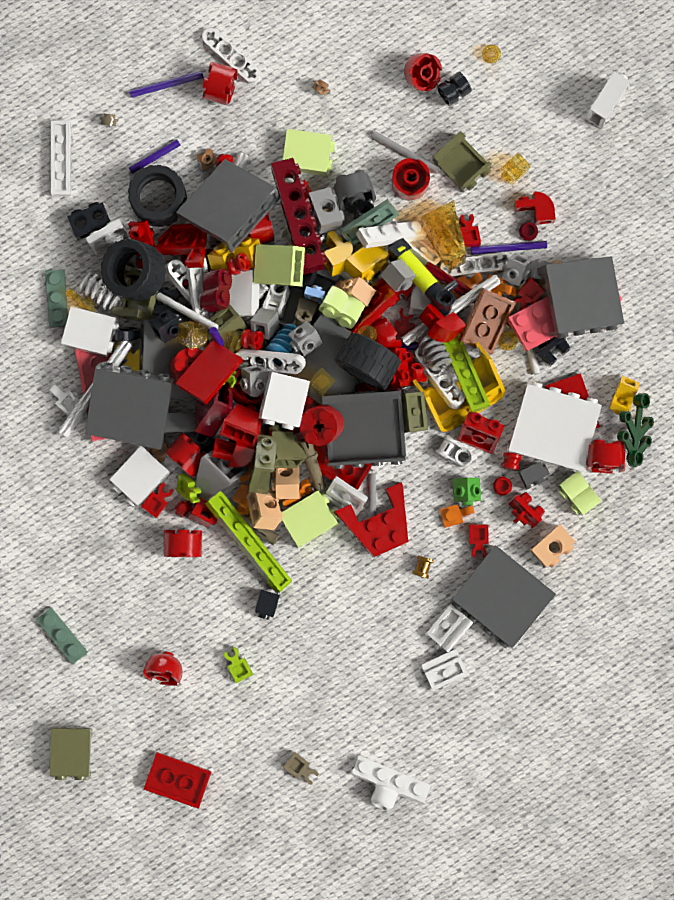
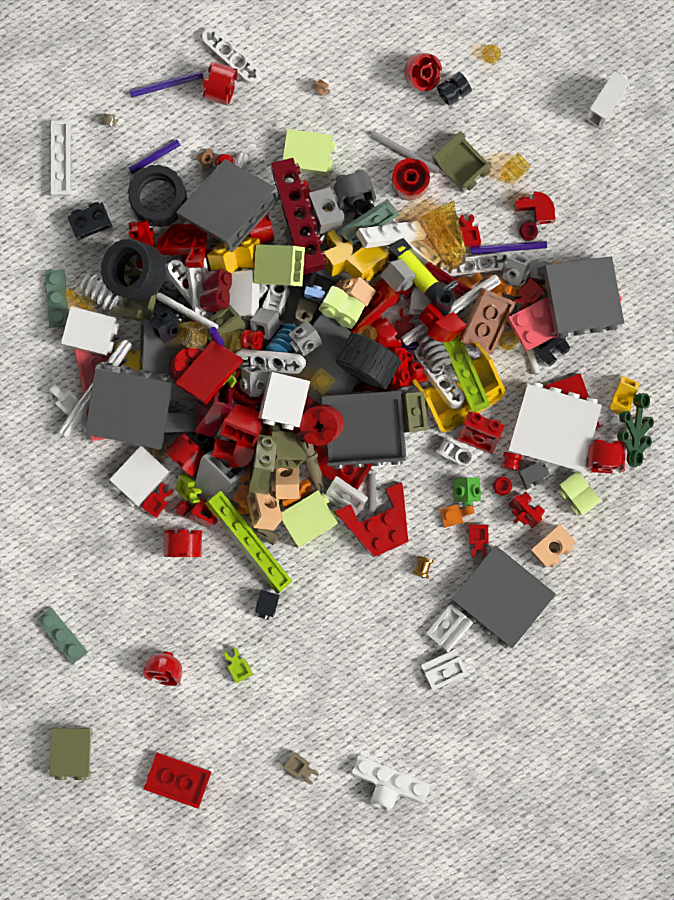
white plate [86,219,128,255] -> none
black beam [115,327,141,341] -> none
red wheel [227,252,251,275] -> none

